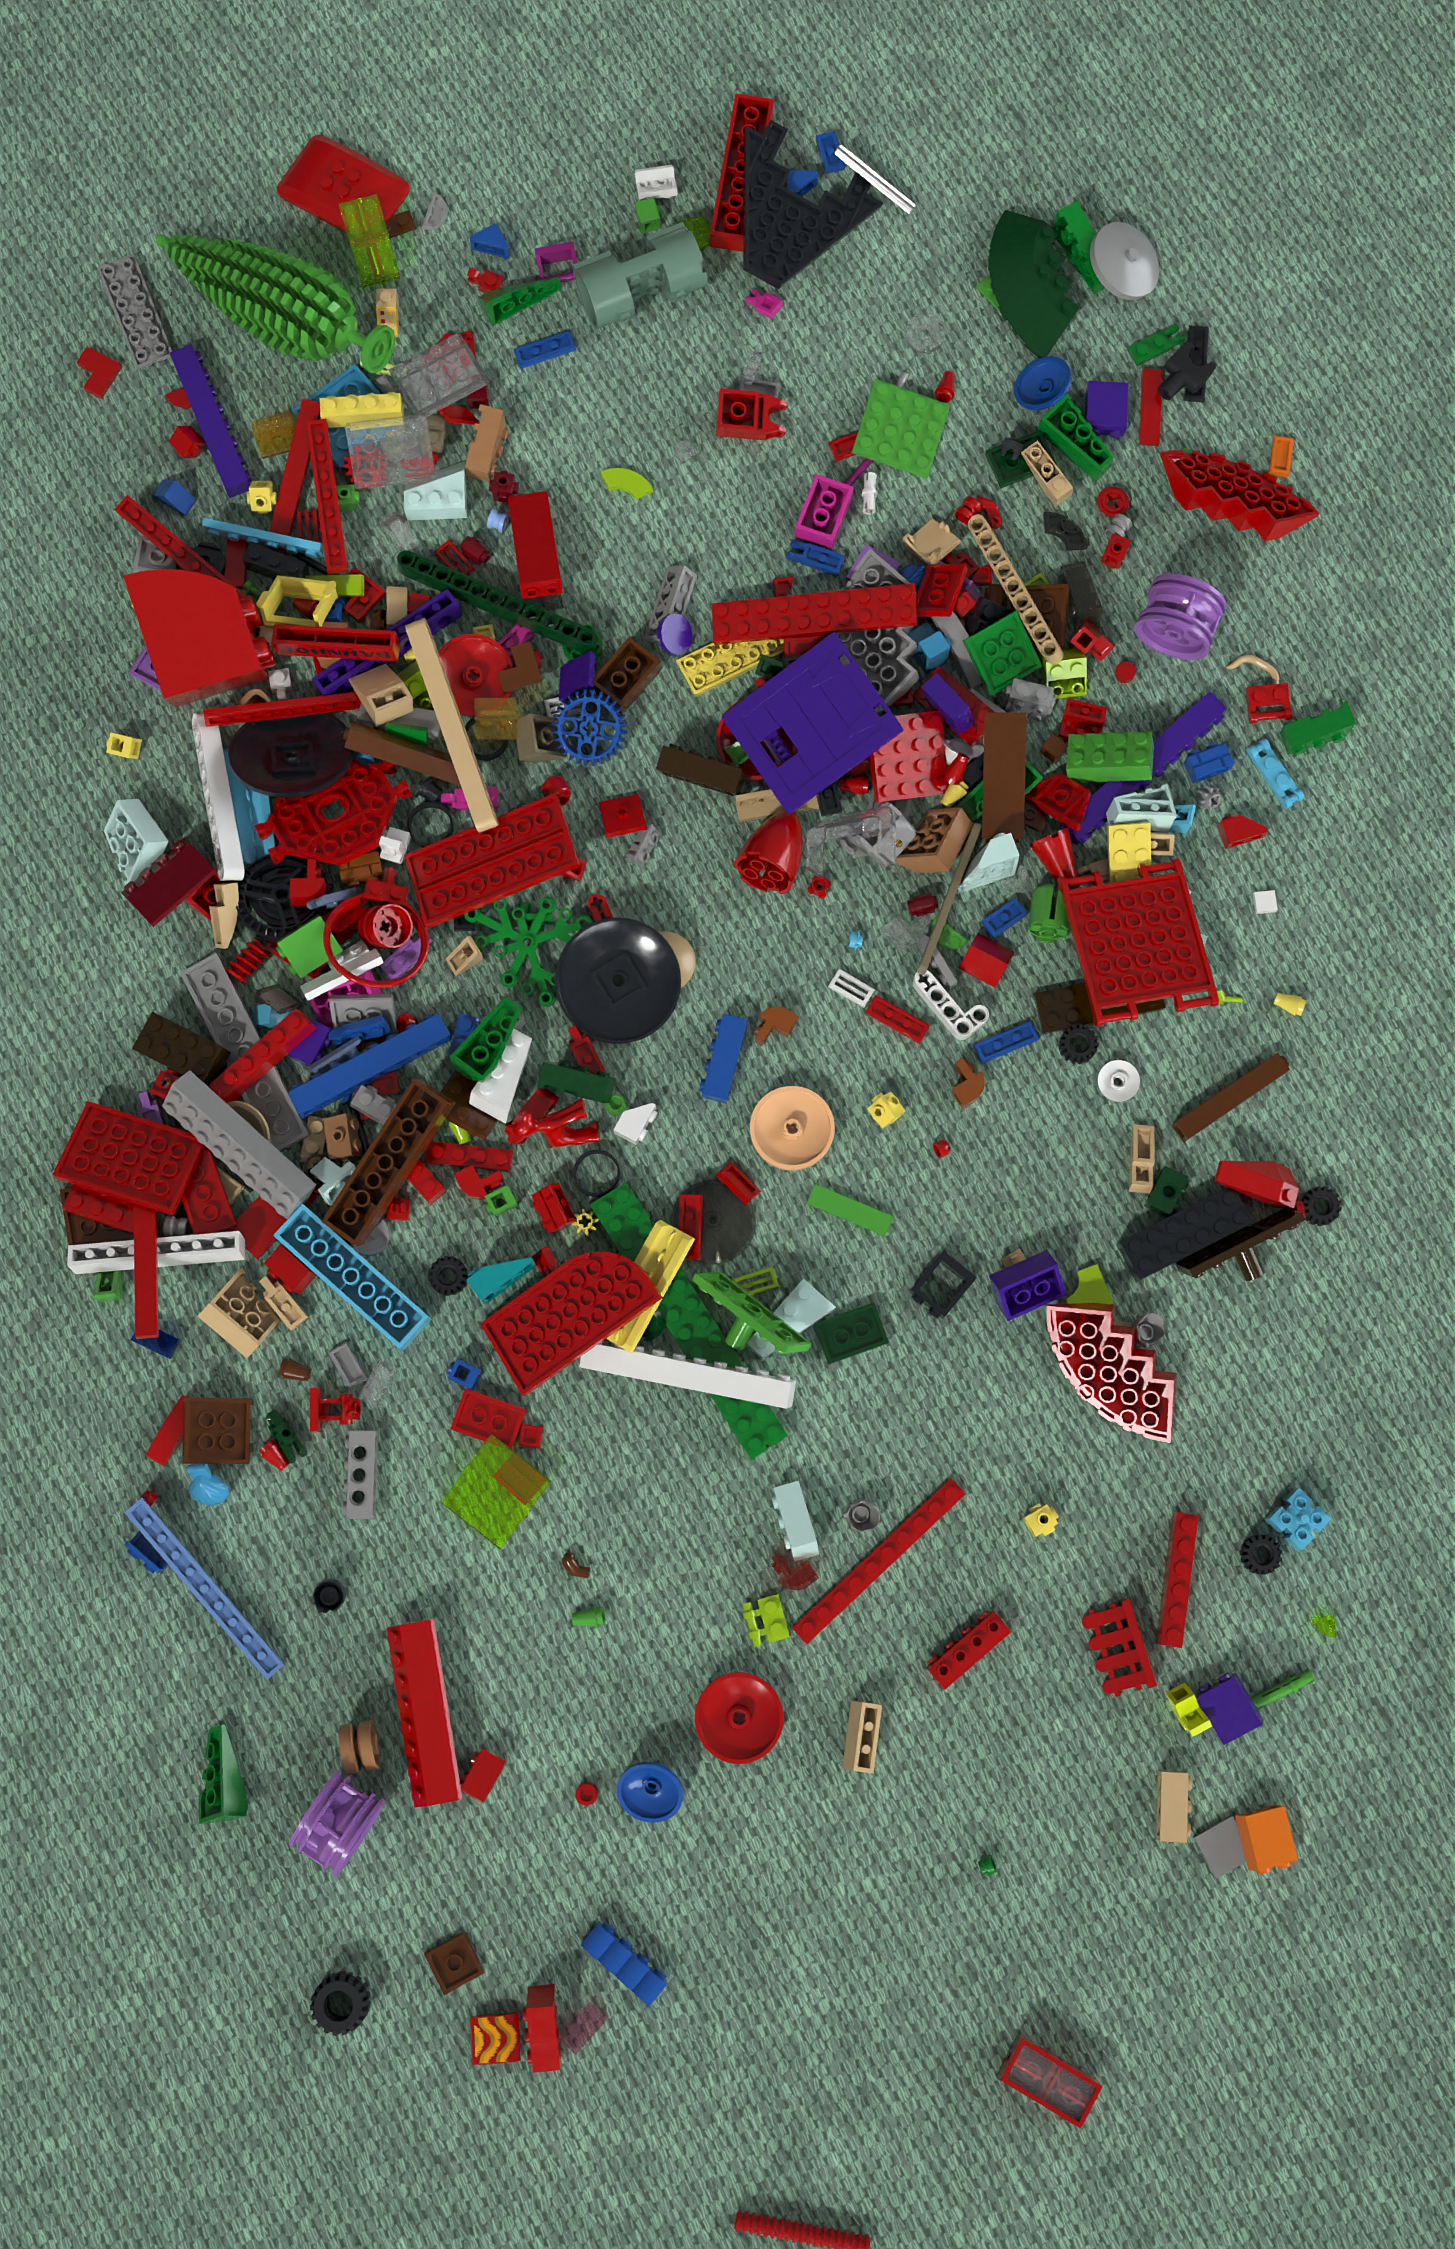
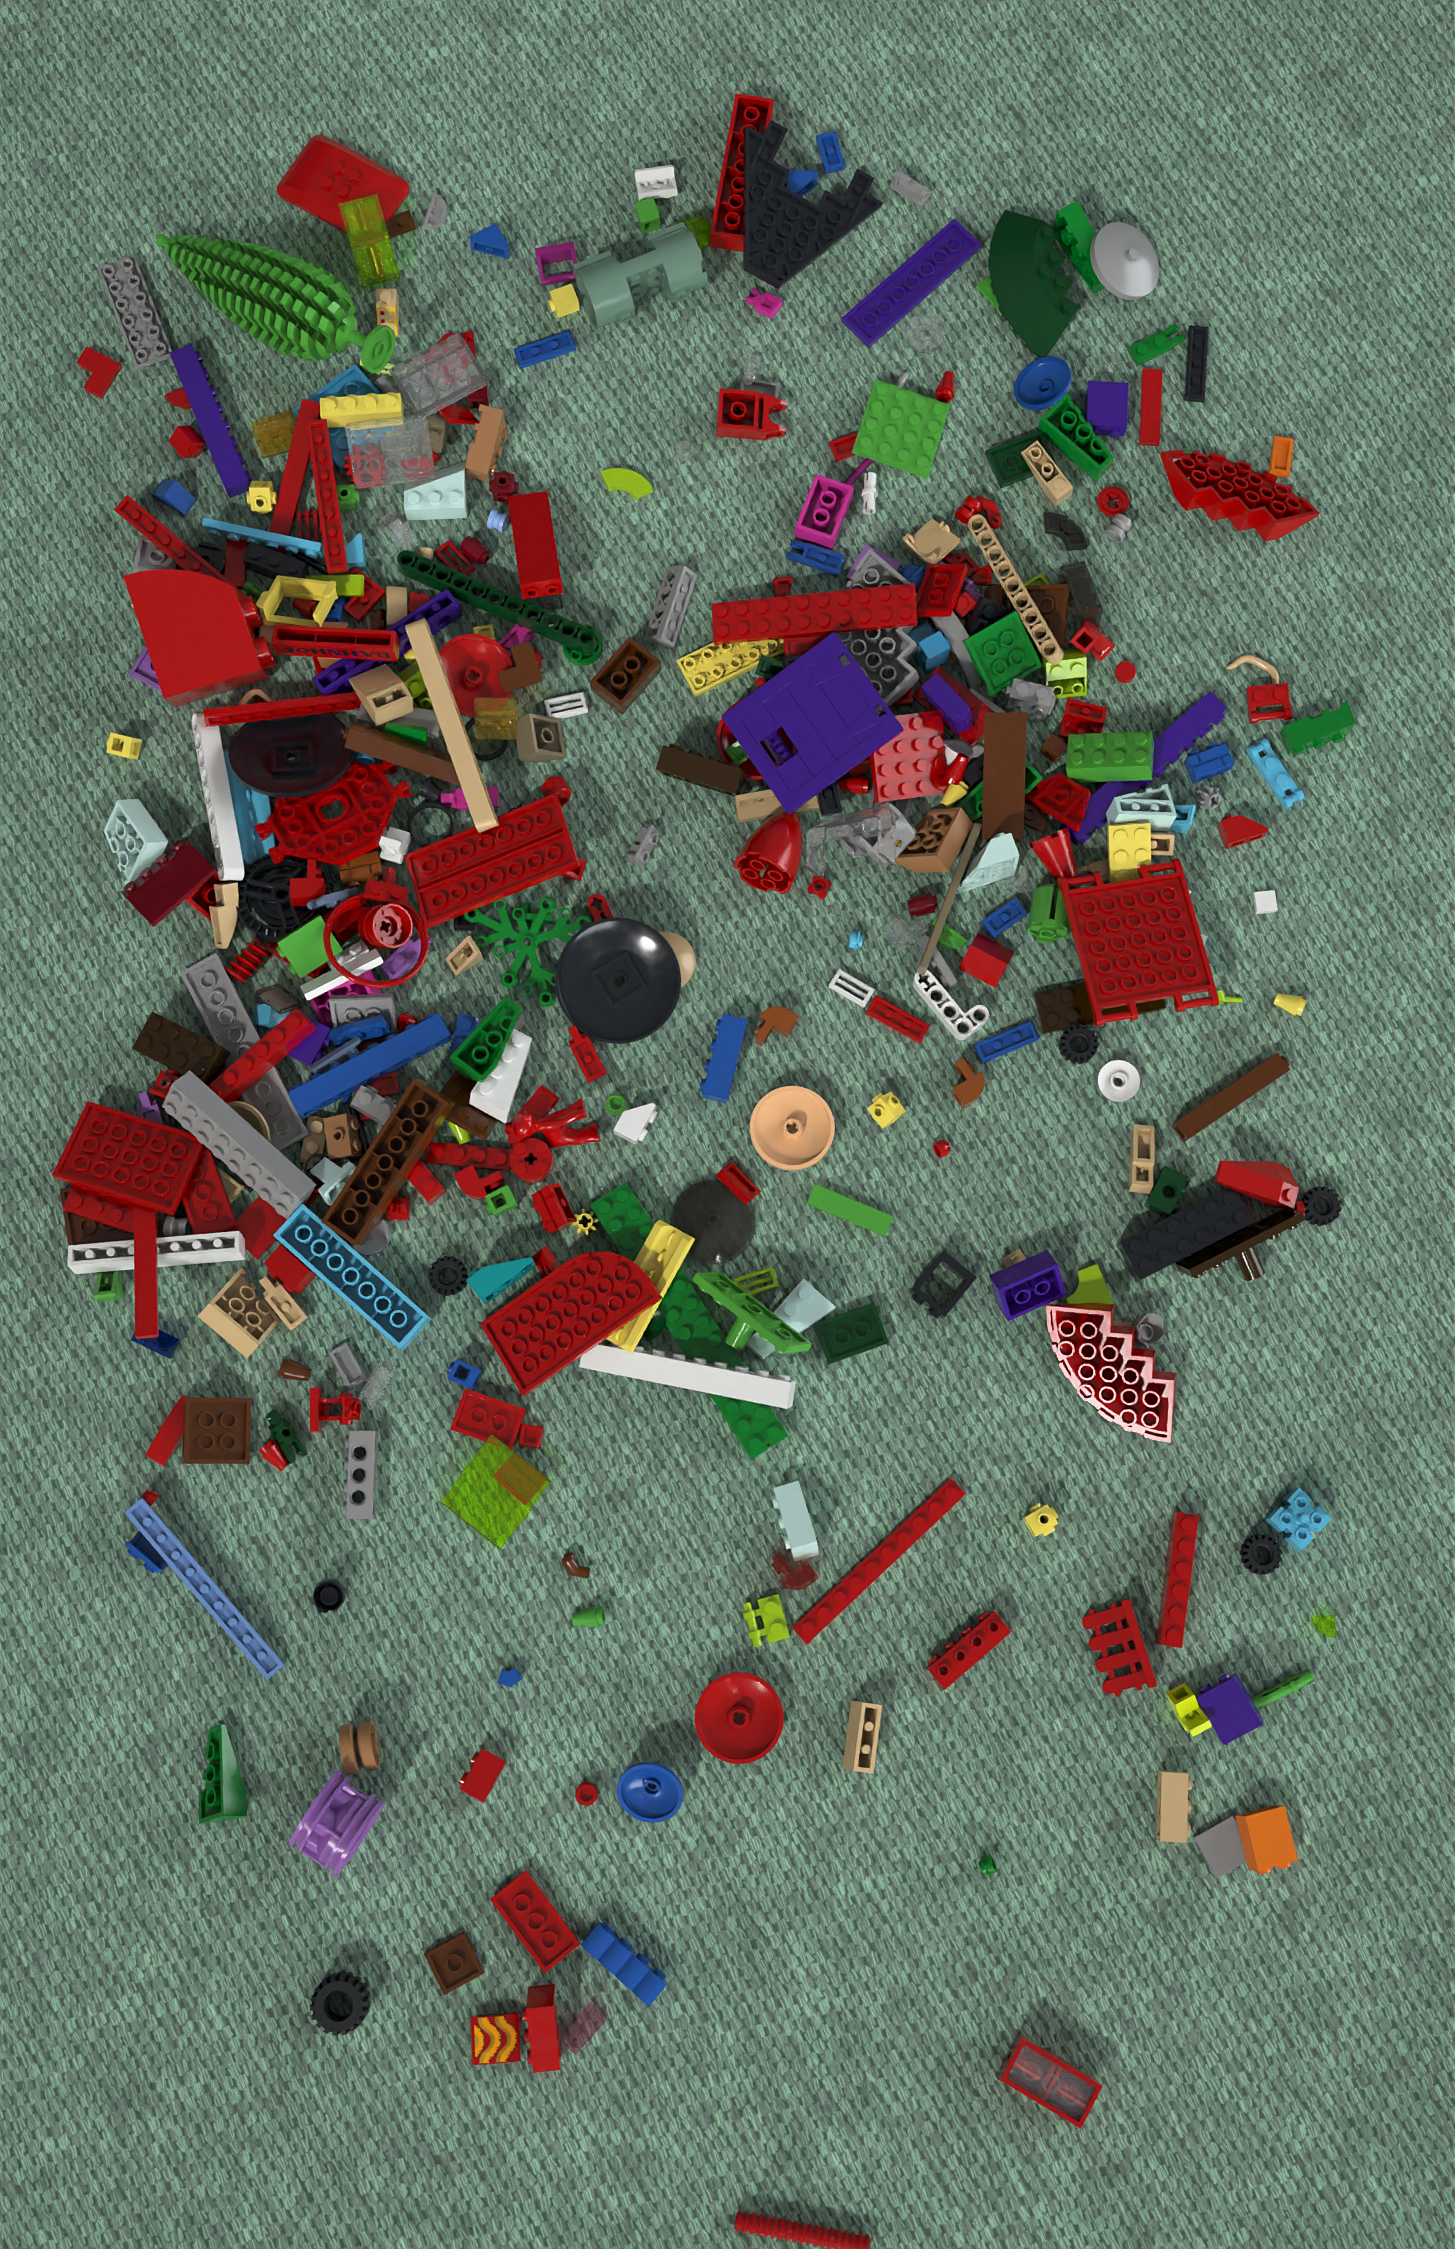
dark azure animal [187,1463,229,1506] -> none
white plate [268,668,292,701] -> none
red slope [387,1619,462,1808] -> none
red plate [467,267,504,293] -> none
green wedge [479,277,561,326] -> none
dark green wedge [537,1059,616,1103] -> none
blue gear [552,689,628,766] -> none
dark purple tile [559,651,595,702] -> none
black tyre [573,1150,620,1197] -> none
red plate [598,794,647,838] -> none
tile [657,613,693,655] -> none
red plate [679,1194,703,1260] -> none
axle [835,144,916,214] -> none
light grey hair [843,1499,880,1532] -> none
black tile [1001,437,1025,460] -> none
red brick [1101,533,1131,569] -> none
medium lavender wheel [1134,574,1227,660] -> none
black connector [1157,342,1217,401] -> none
none -> medium azure slope [345,533,366,571]
none -> tan hinge [417,547,434,560]
none -> red plate [490,1869,581,1974]
none -> blue piece [497,1667,523,1687]
none -> red brick [510,1138,554,1184]
none -> light yellow brick [548,283,580,318]
none -> dark purple plate [842,219,982,348]
none -> light grey hinge [889,170,932,207]

